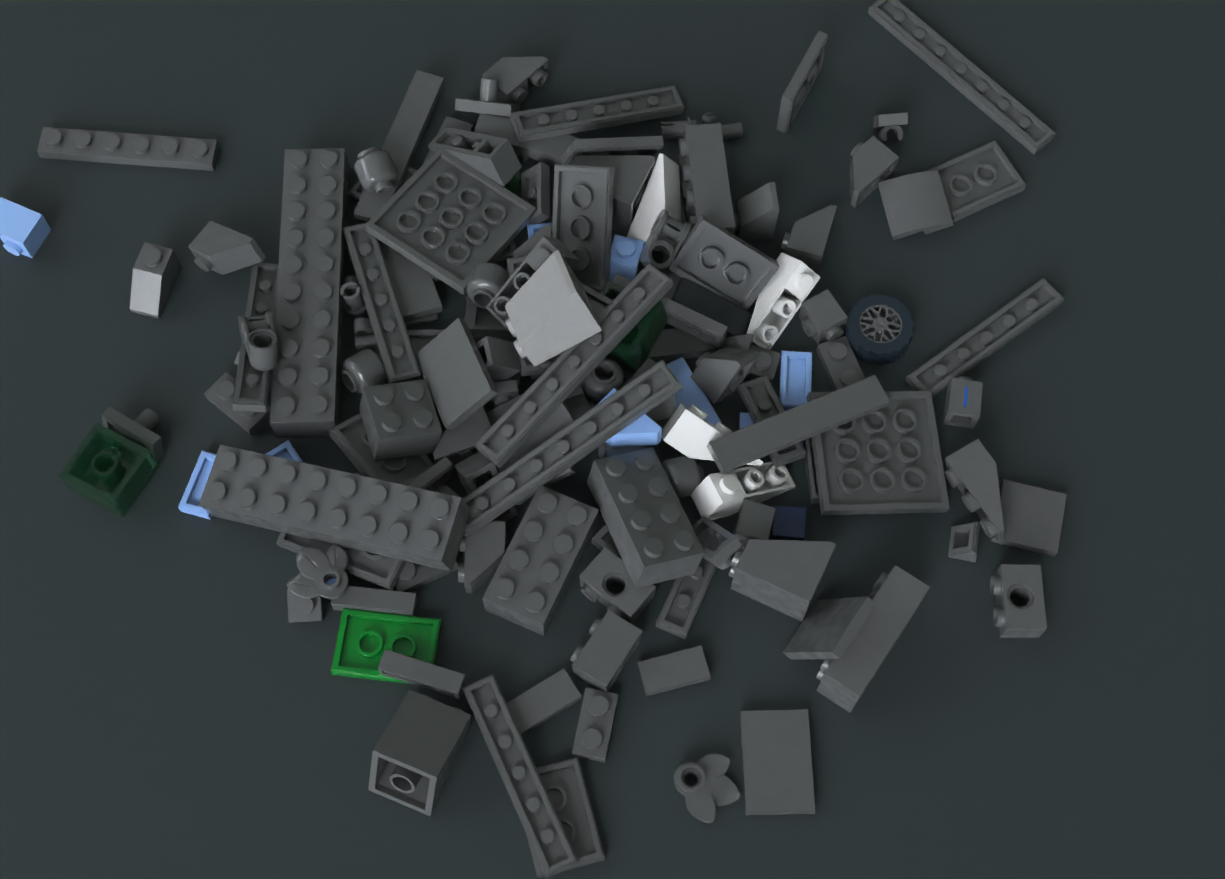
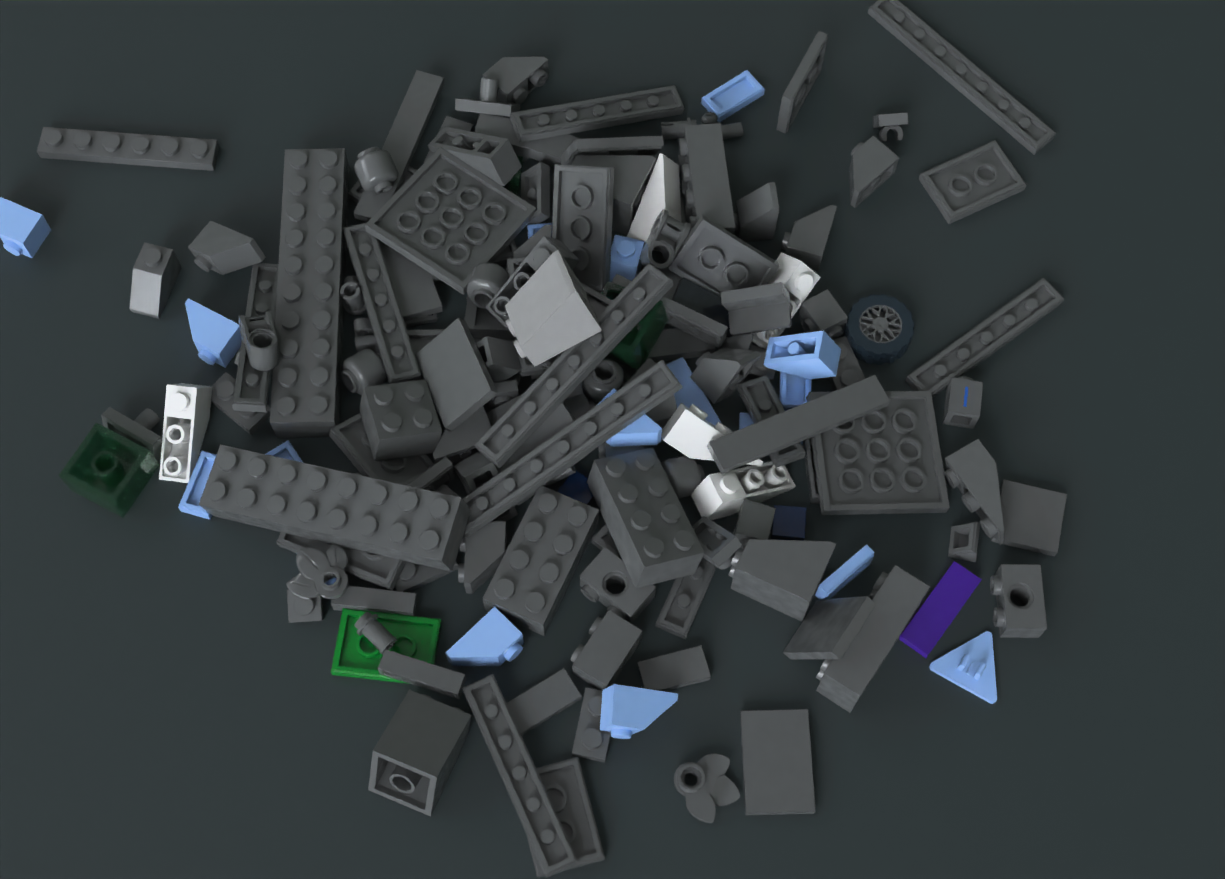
dark grey slope [878,170,954,240] -> none
none -> white slope [159,383,212,483]
none -> light blue slope [185,298,242,368]
none -> dark grey pin [354,612,397,655]
none -> light blue slope [446,606,524,666]
none -> dark blue tile [557,471,594,505]
none -> light blue slope [600,684,678,739]
none -> light blue tile [701,70,765,122]
none -> dark grey panel [721,282,792,336]
none -> light blue slope [764,330,841,380]
none -> light blue tile [815,544,875,600]
none -> dark purple tile [899,561,982,658]
none -> light blue piece [929,631,997,704]

